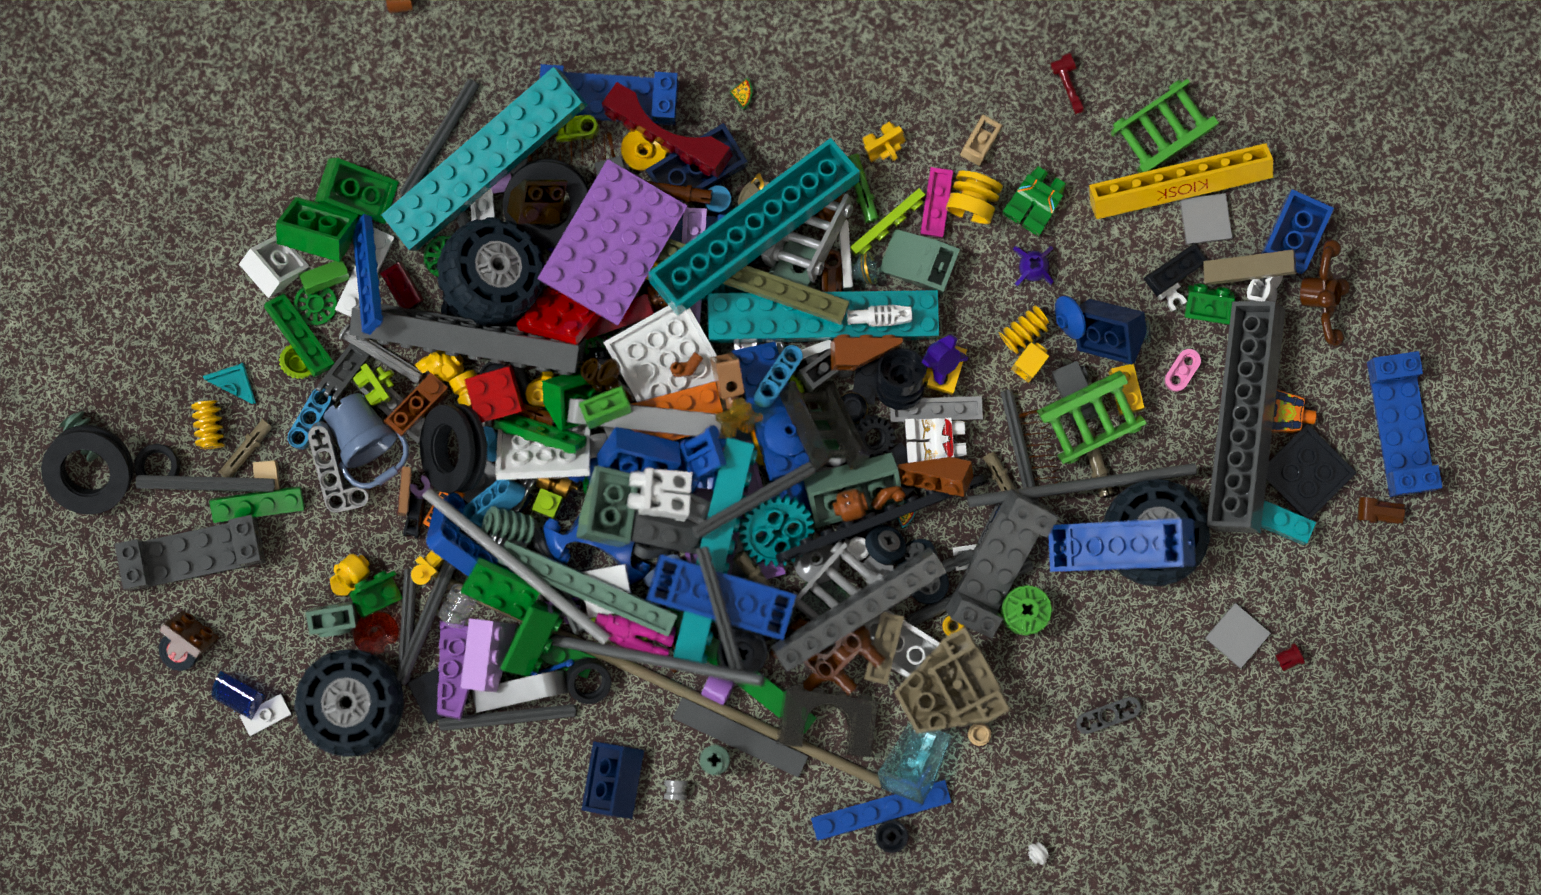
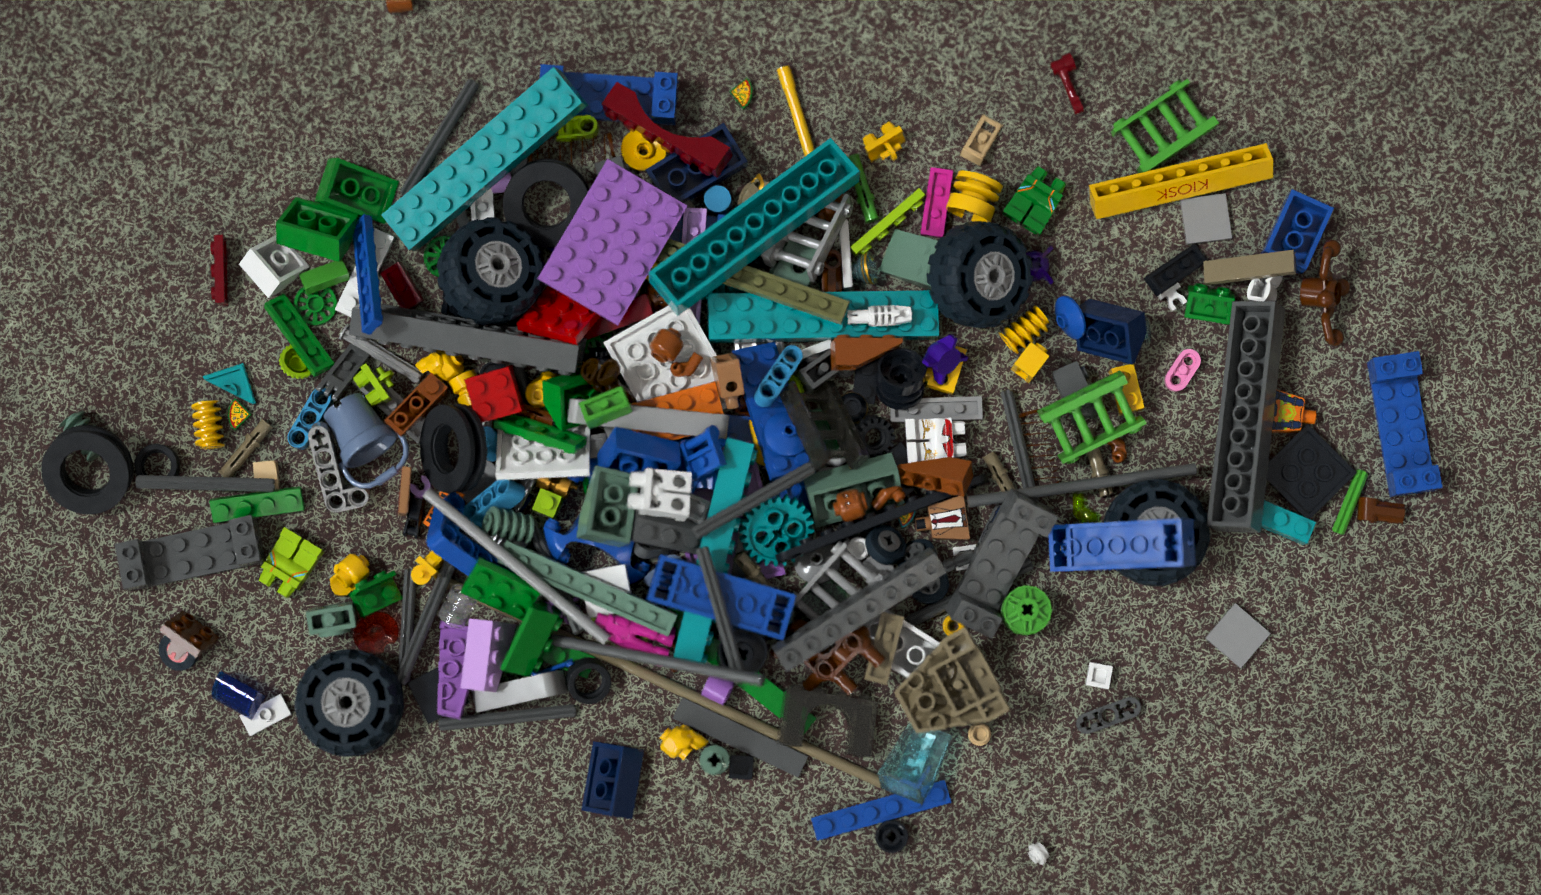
dark brown slope [507,179,568,224] -> none
reddish brown pin [644,180,713,205] -> none
light grey wheel [664,780,688,800] -> none
clear yellow hips [715,398,763,438] -> none
dark red bush [1275,643,1305,672] -> none
none -> dark red plate [210,235,228,306]
none -> tile [228,398,252,431]
none -> lime hips [259,527,324,599]
none -> dark orange head [649,328,684,363]
none -> yellow head [660,724,709,760]
none -> black tile [729,755,754,780]
none -> yellow piece [777,66,814,156]
none -> torso [915,496,970,541]
none -> black wheel [927,221,1033,328]
none -> clear neon green arm [1073,494,1097,524]
none -> white plate [1085,662,1113,689]
none -> dark orange arm [1107,437,1127,463]
none -> bright green axle [1332,469,1368,535]

